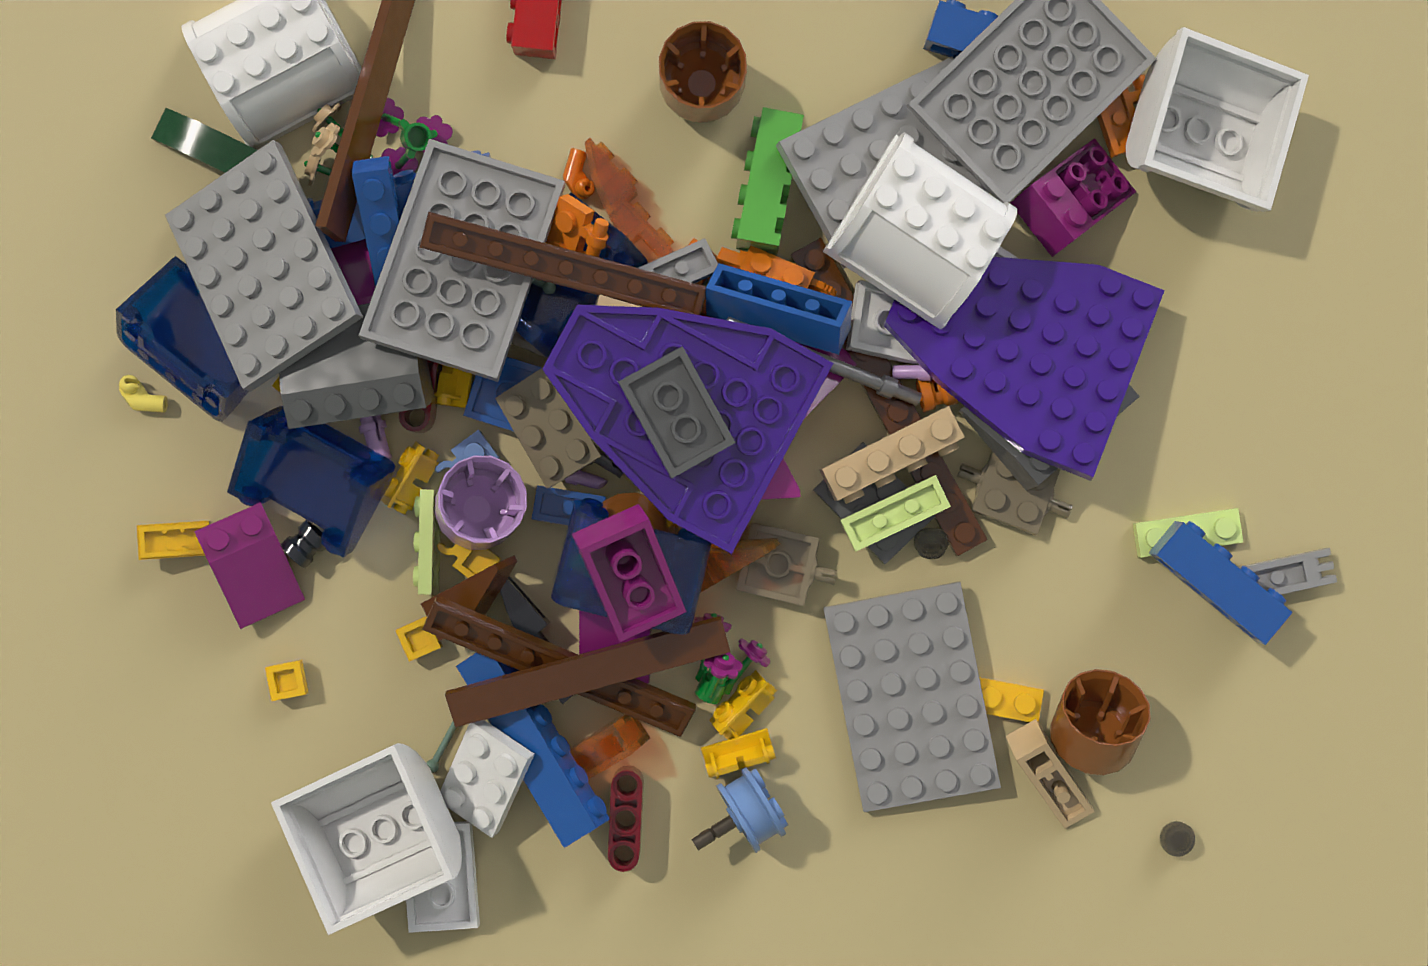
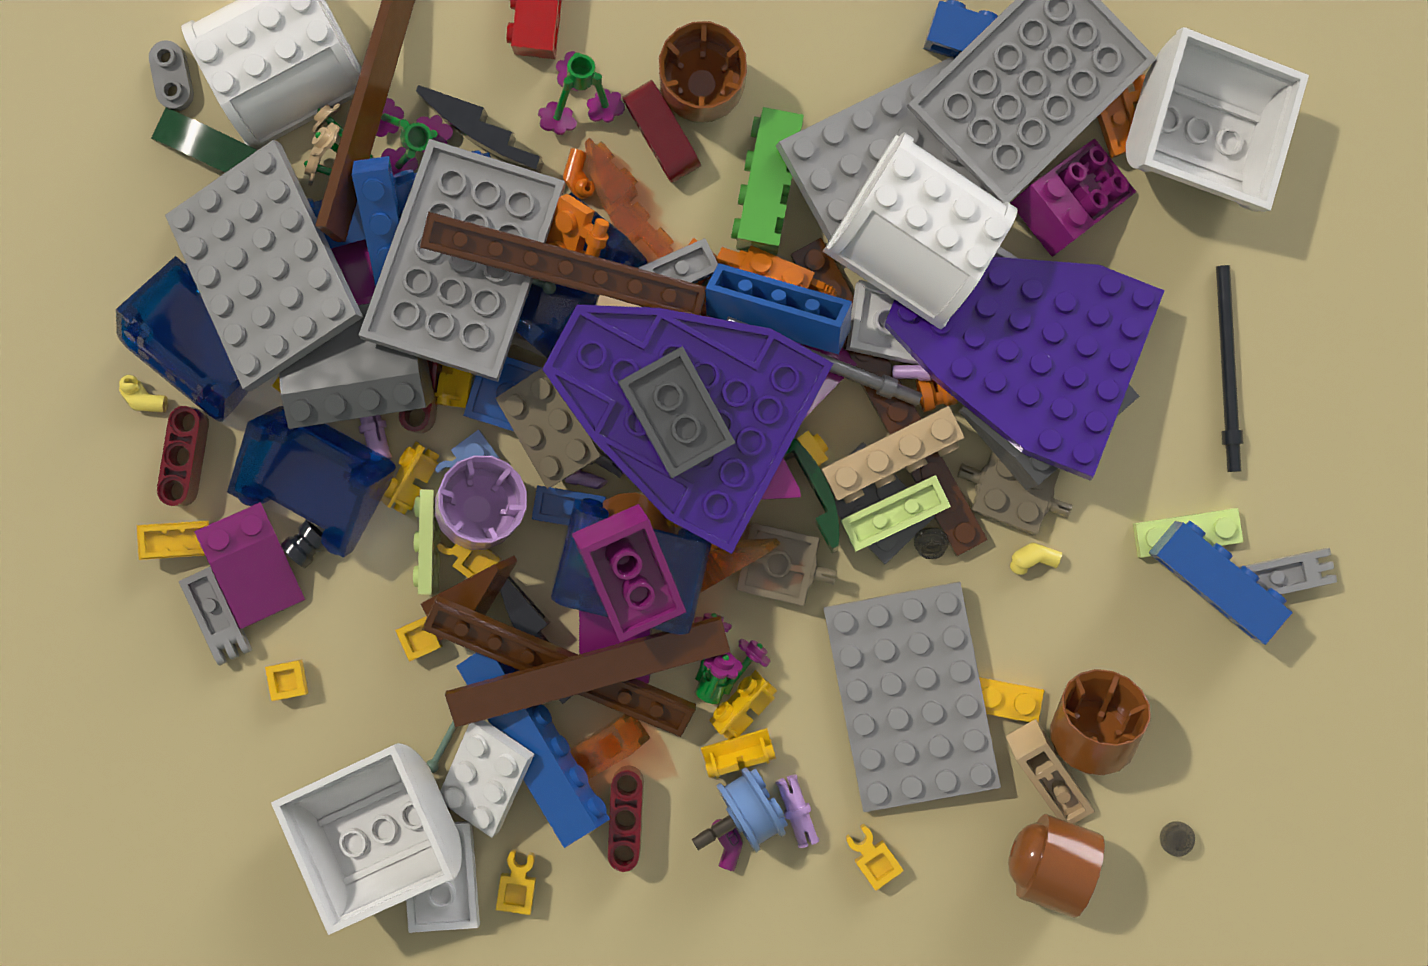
none -> light grey plate [149,40,194,111]
none -> dark red beam [157,406,209,506]
none -> light grey hinge [179,567,252,666]
none -> black slope [416,85,544,173]
none -> yellow plate [496,850,536,915]
none -> plant [538,51,625,135]
none -> dark red beam [622,80,701,183]
none -> magenta arm [712,819,743,871]
none -> lavender pin [776,774,819,848]
none -> dark green slope [783,438,839,553]
none -> yellow plate [796,430,829,466]
none -> yellow plate [845,824,904,891]
none -> dark orange piece [1008,814,1105,918]
none -> light yellow arm [1010,543,1062,575]
none -> black bar [1216,265,1244,472]

